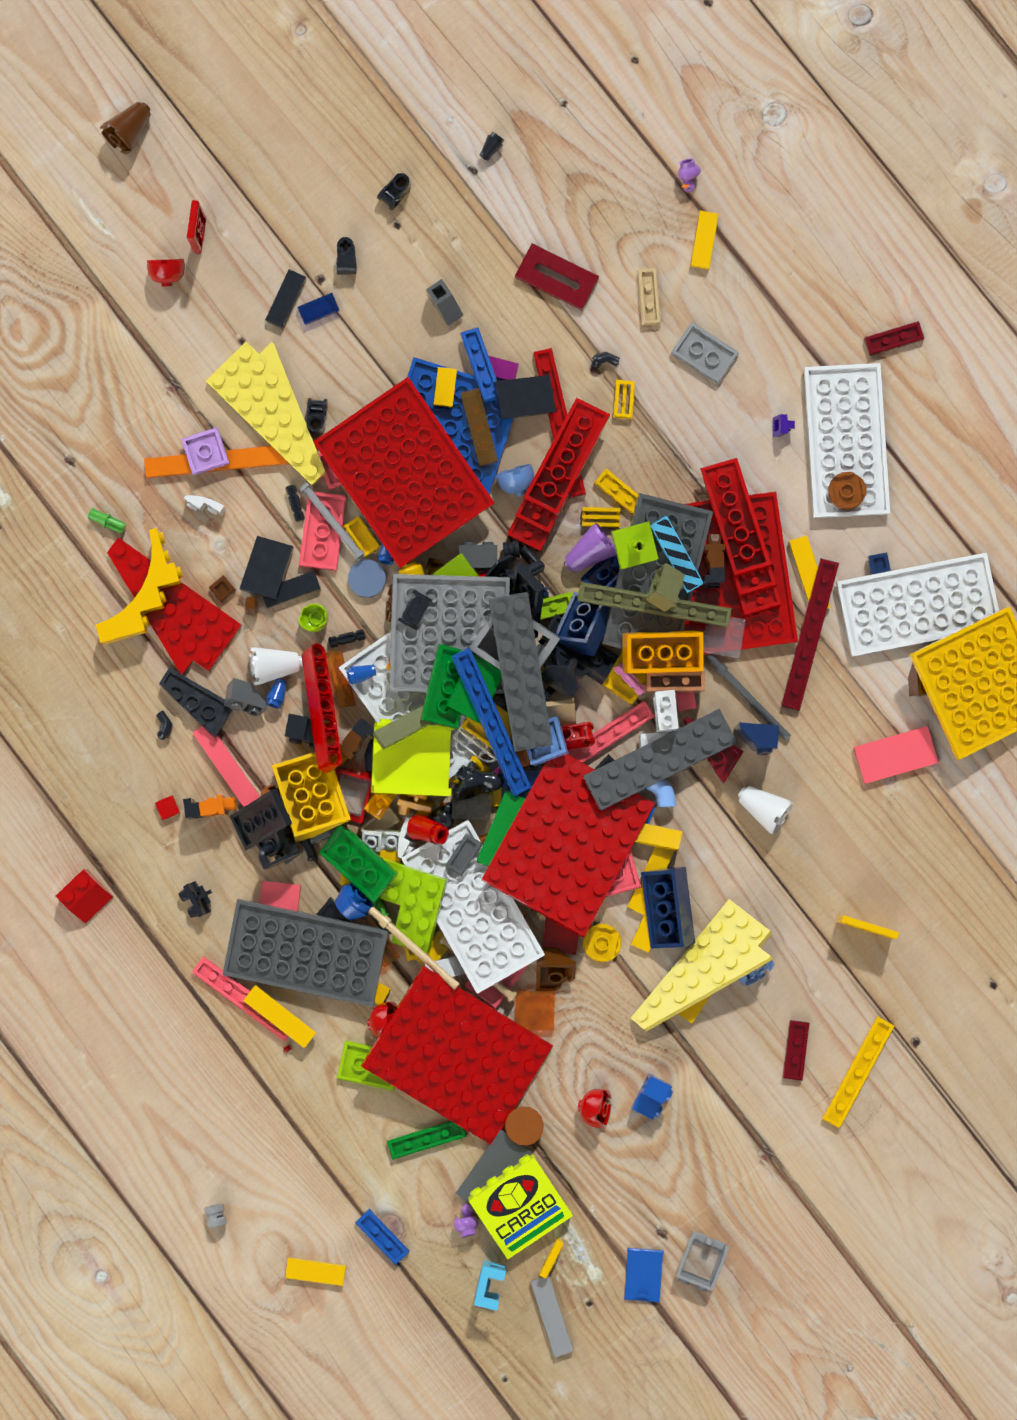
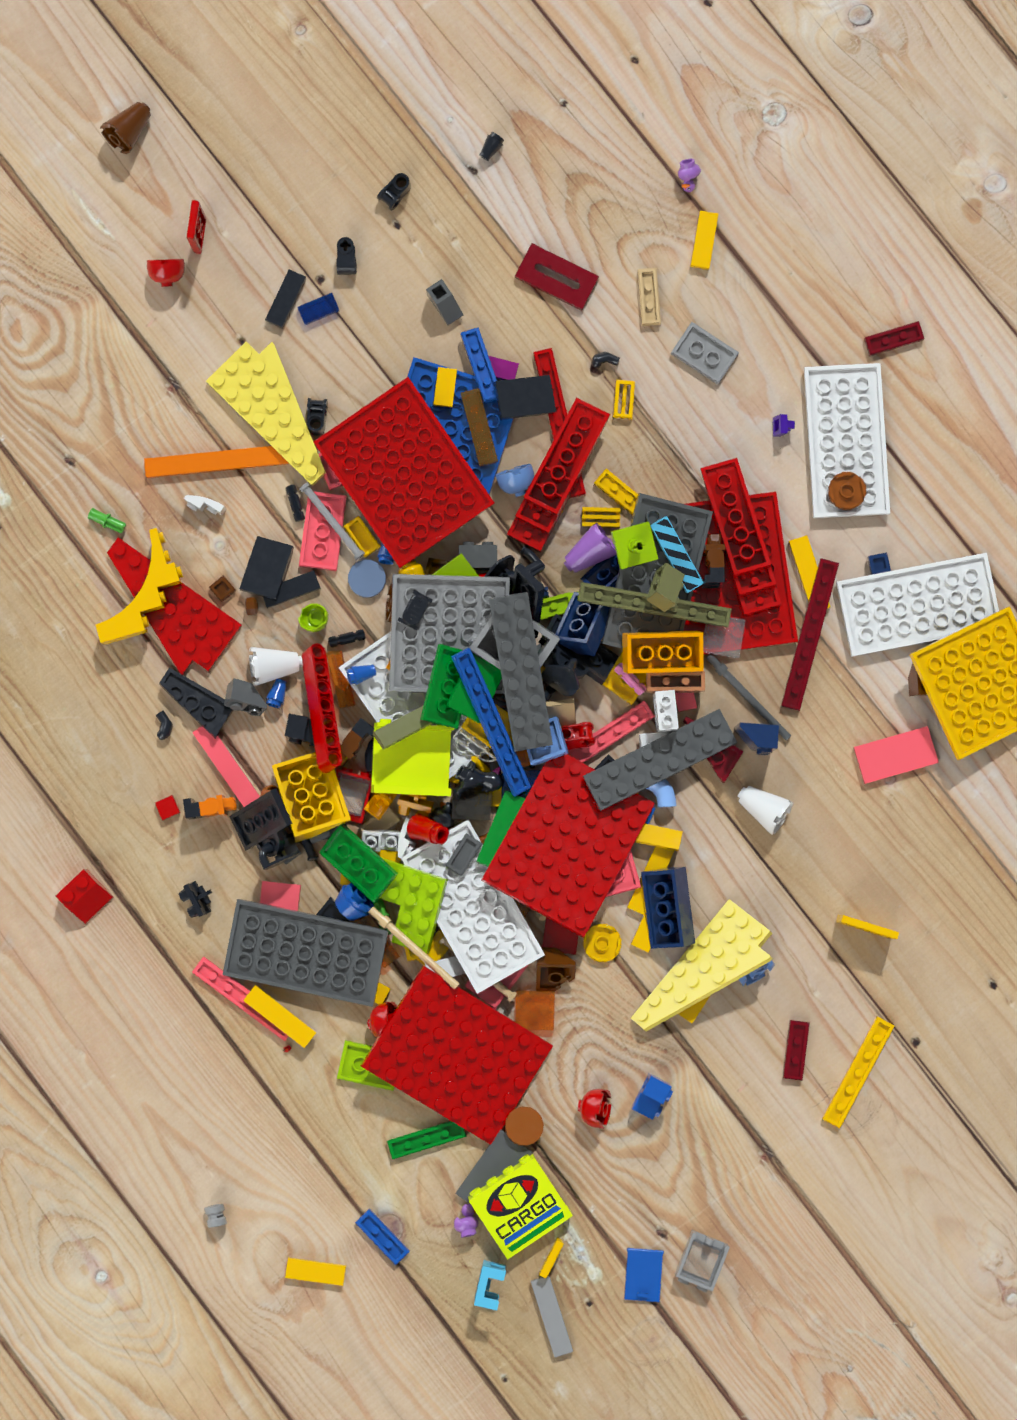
lavender tile [181,427,230,476] -> none
black wheel [503,540,520,559] -> none

